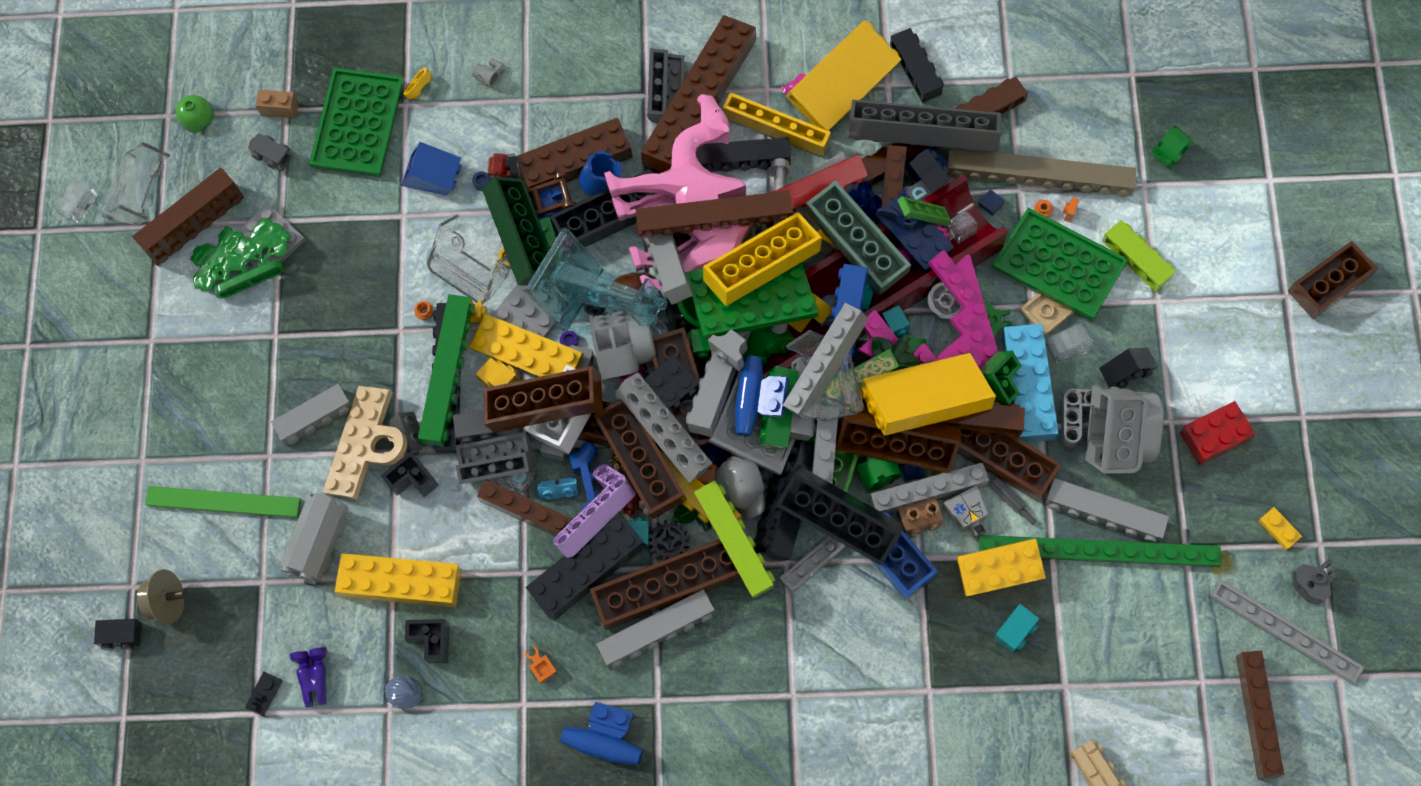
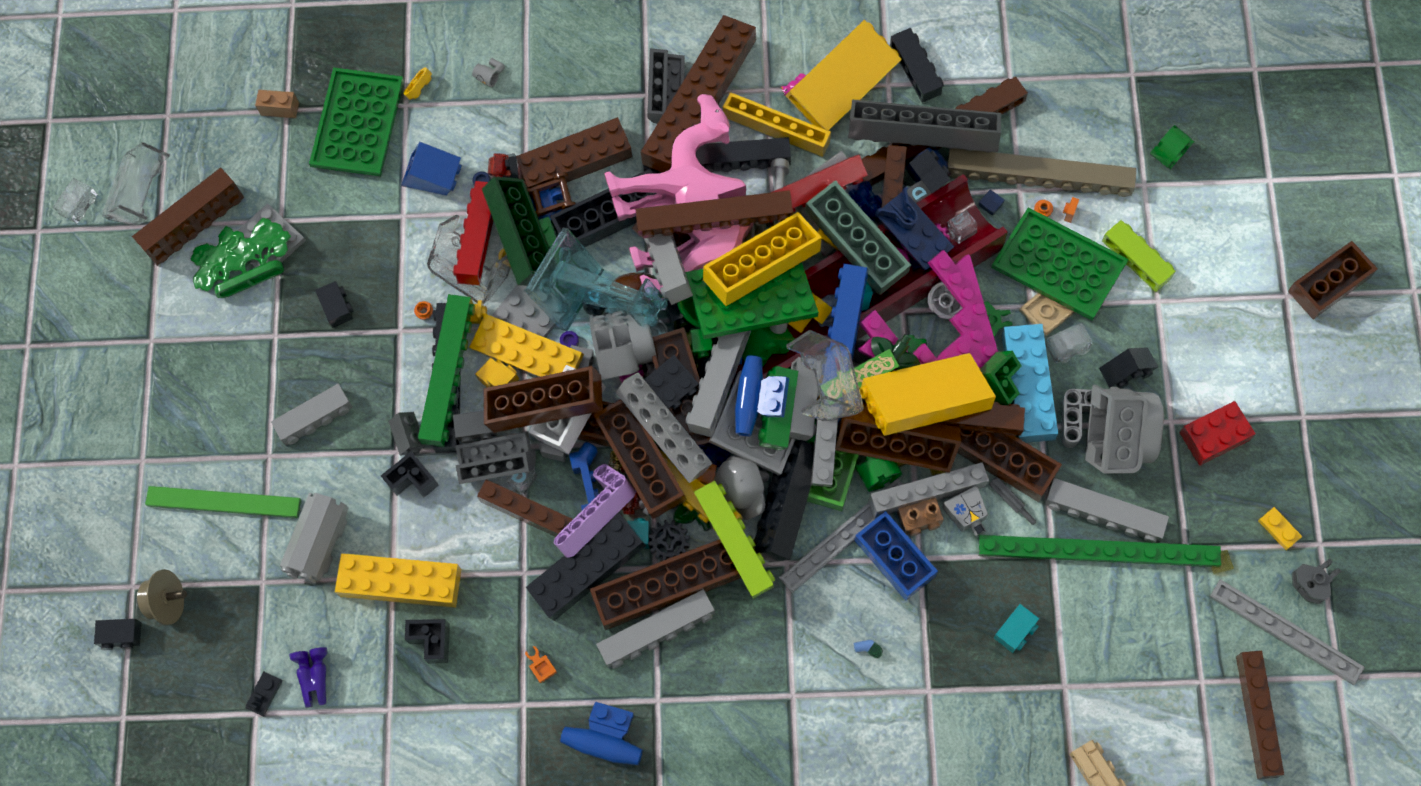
bright green cylinder [175,95,214,132] -> none
dark grey brick [248,133,292,171] -> none
tan plate [322,386,407,500] -> none
sand blue hair [384,675,424,710] -> none
medium azure hinge [537,477,579,501] -> none
blue cylinder [579,151,622,196] -> none
light grey brick [708,329,748,371] -> none
black brick [776,465,903,566] -> none
light grey brick [783,303,869,421] -> none
teal brick [881,305,910,340] -> none
bright green tile [897,196,951,226] -> none
dark blue tile [902,463,924,481] -> none
yellow brick [956,538,1046,596] -> none
none -> black brick [315,281,354,328]
none -> red brick [453,181,494,286]
none -> arm [853,640,883,659]

